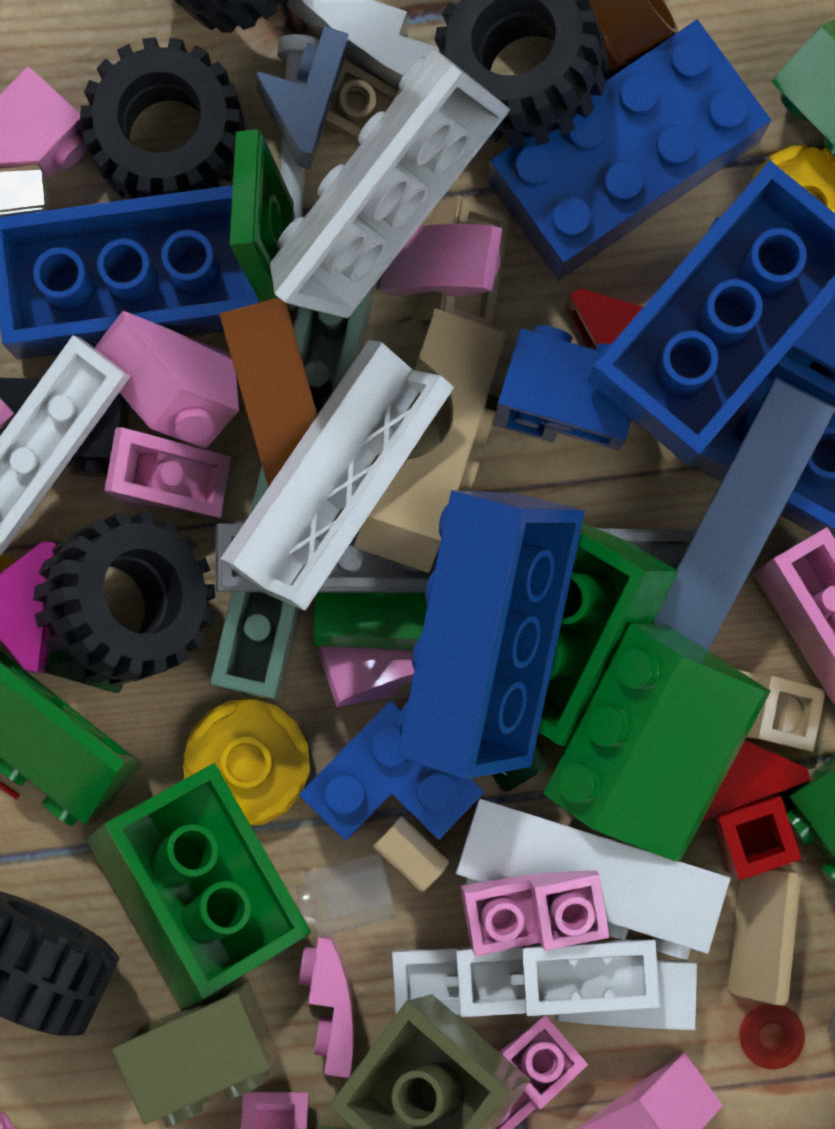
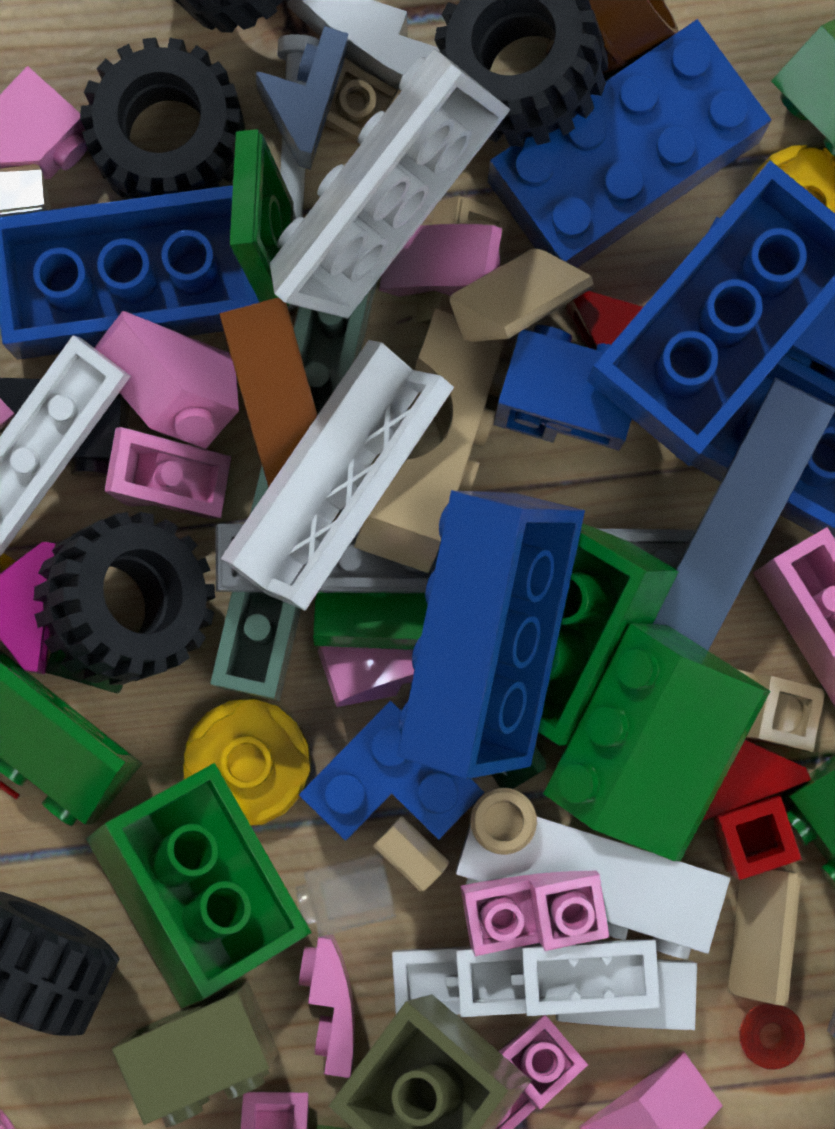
none -> tan slope [450,249,594,342]
none -> tan tile [470,788,537,855]

